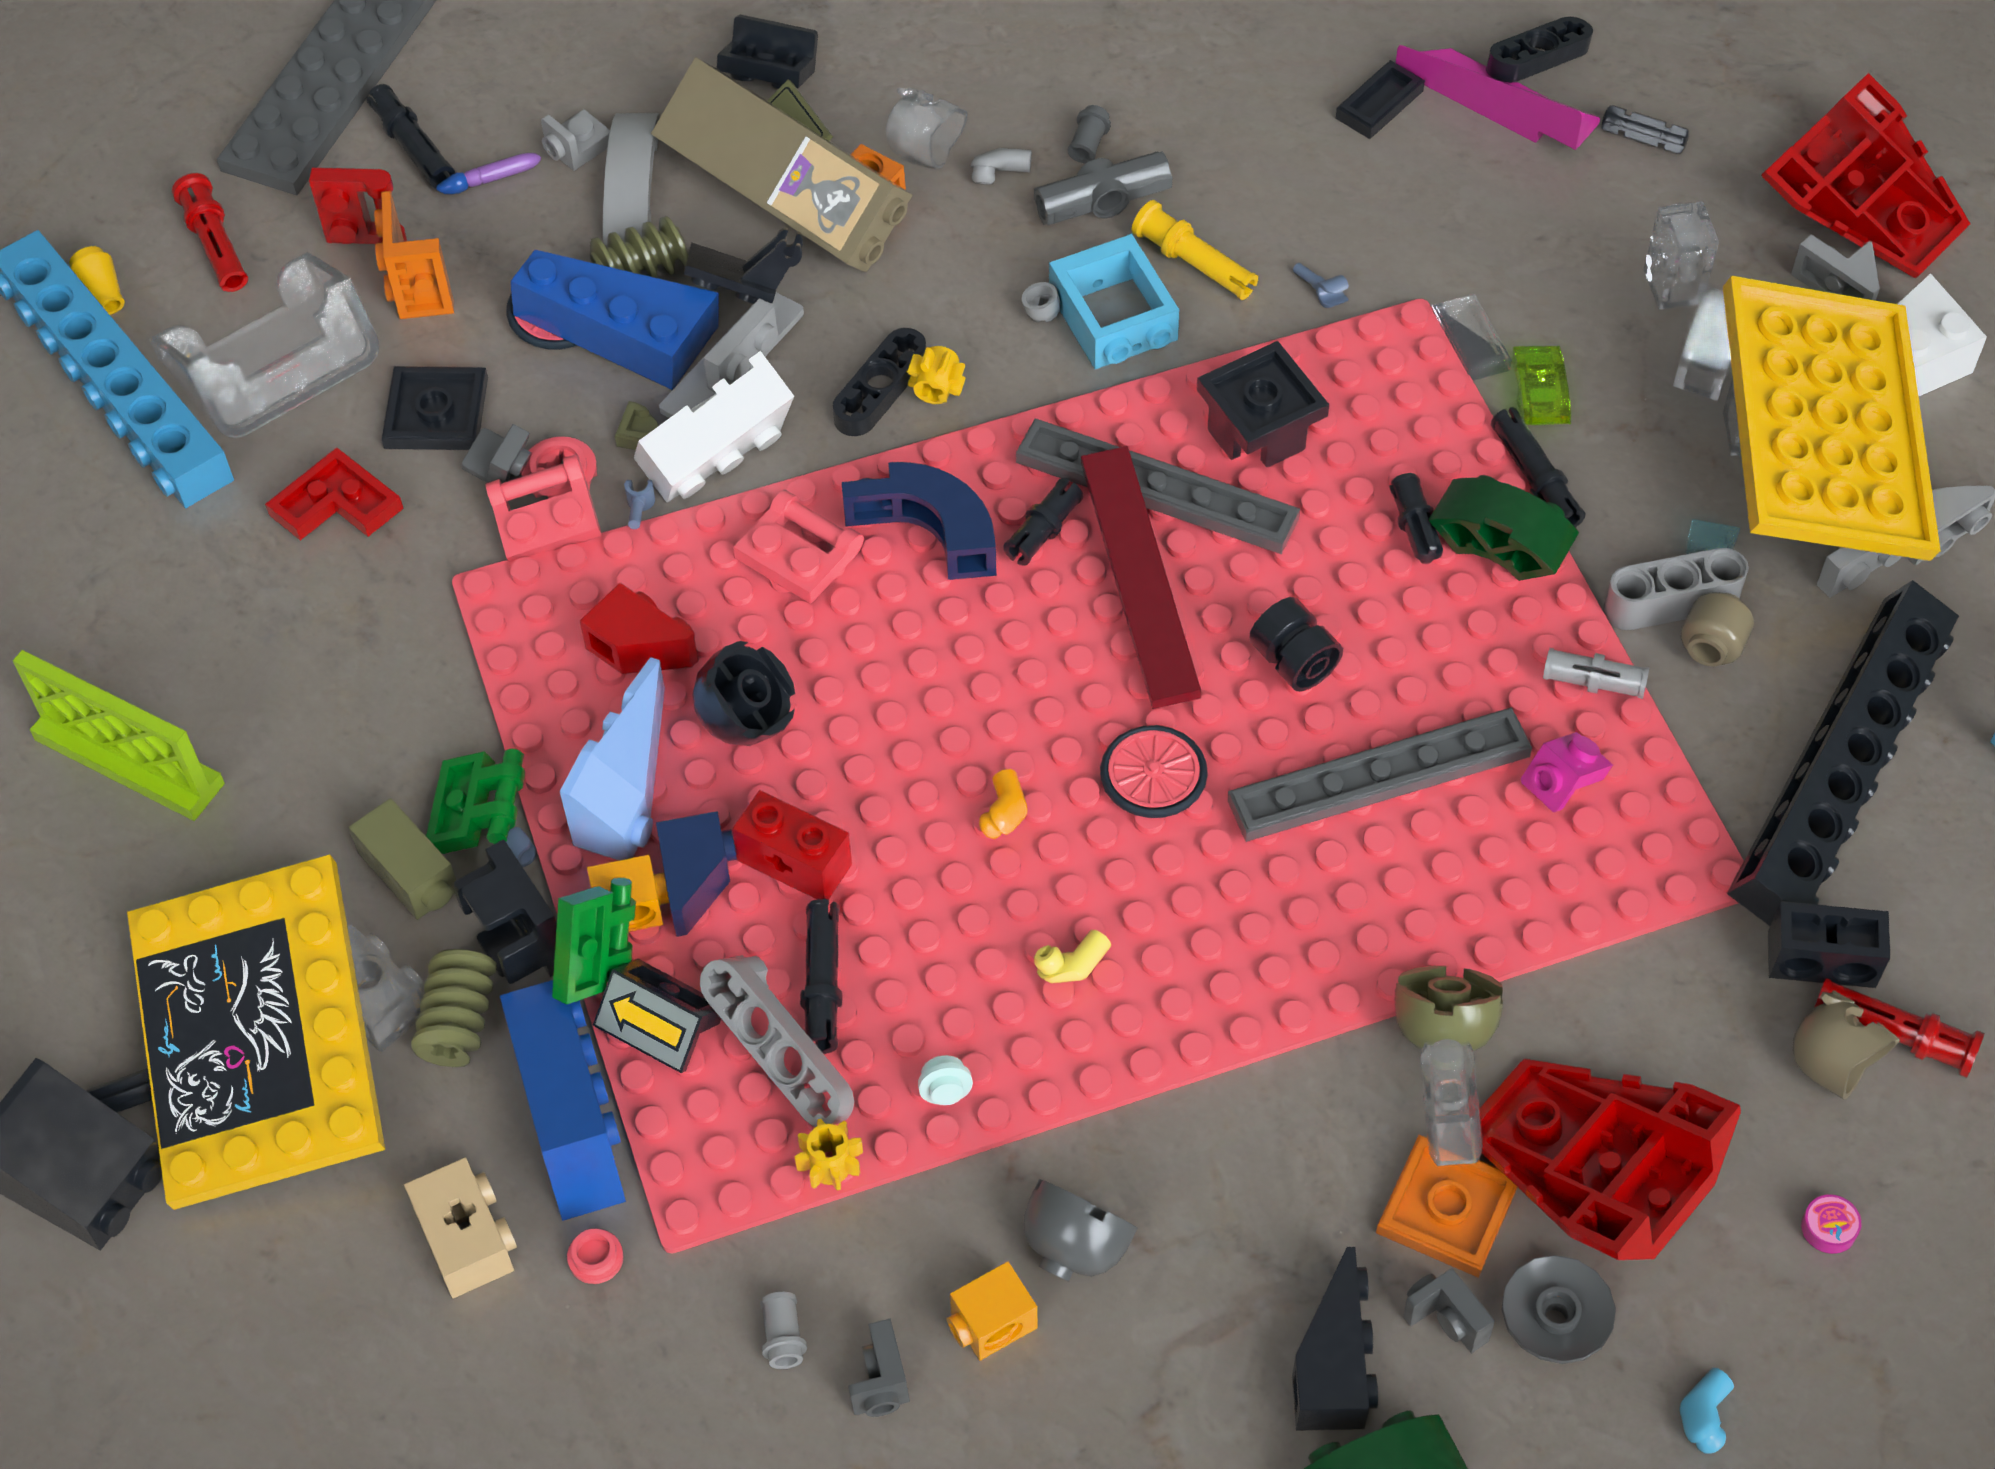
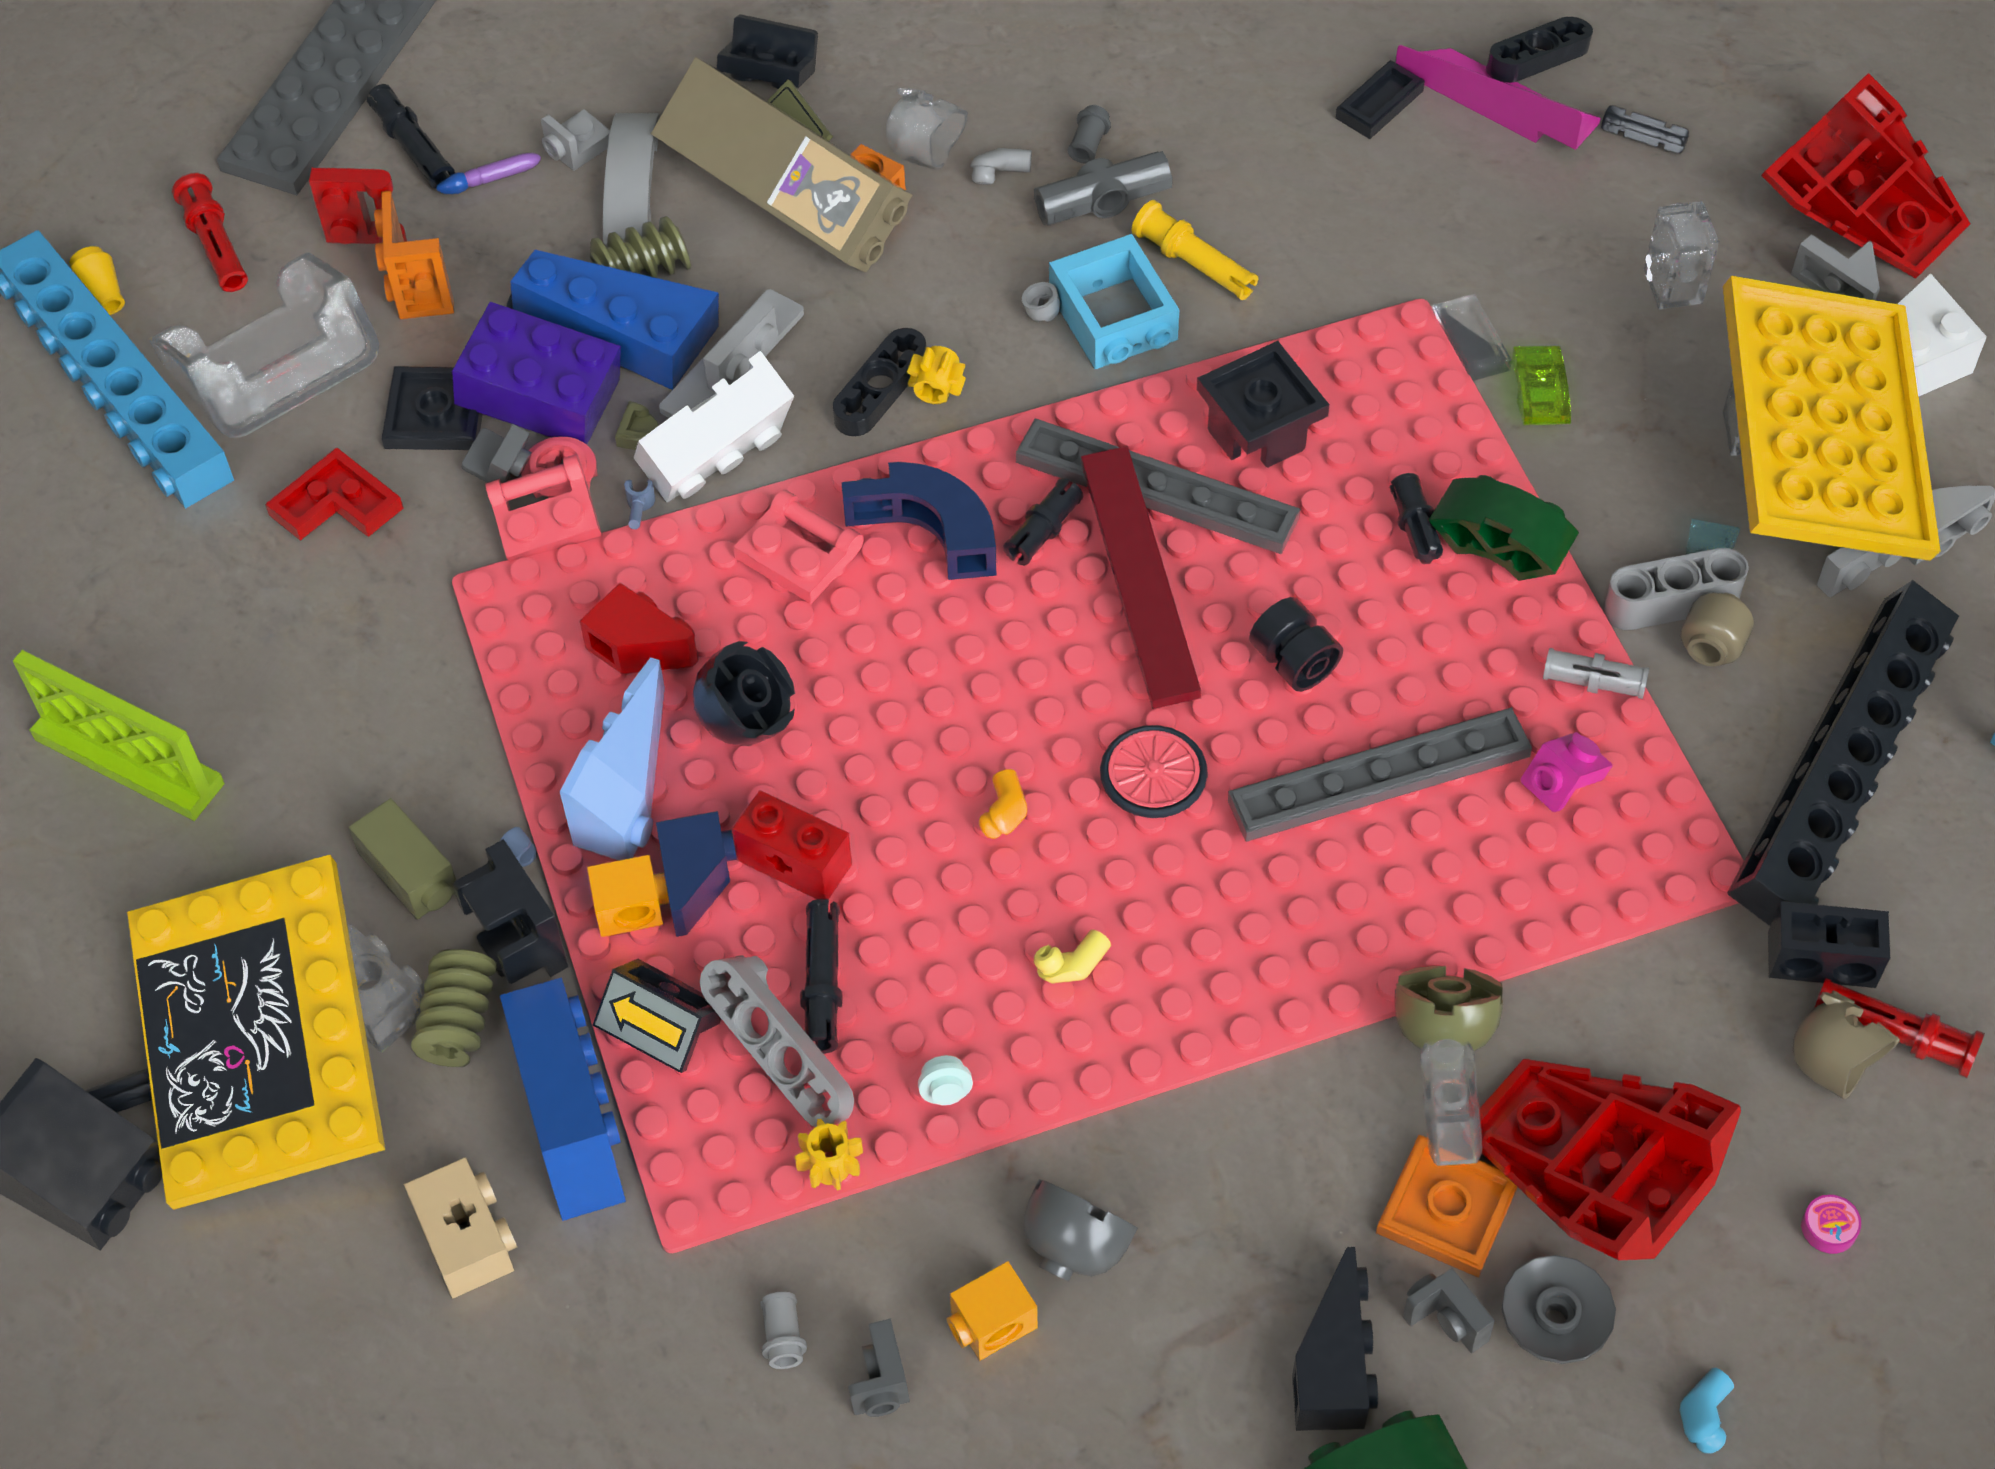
green plate [426,749,526,854] -> none
green plate [552,878,636,1005] -> none
coral plate [567,1229,624,1284] -> none
black plate [684,227,803,304] -> none
sand blue hand [1293,263,1349,308] -> none
black pin [1491,407,1586,528] -> none
clear slope [1673,286,1732,401] -> none
none -> dark purple brick [452,302,621,444]

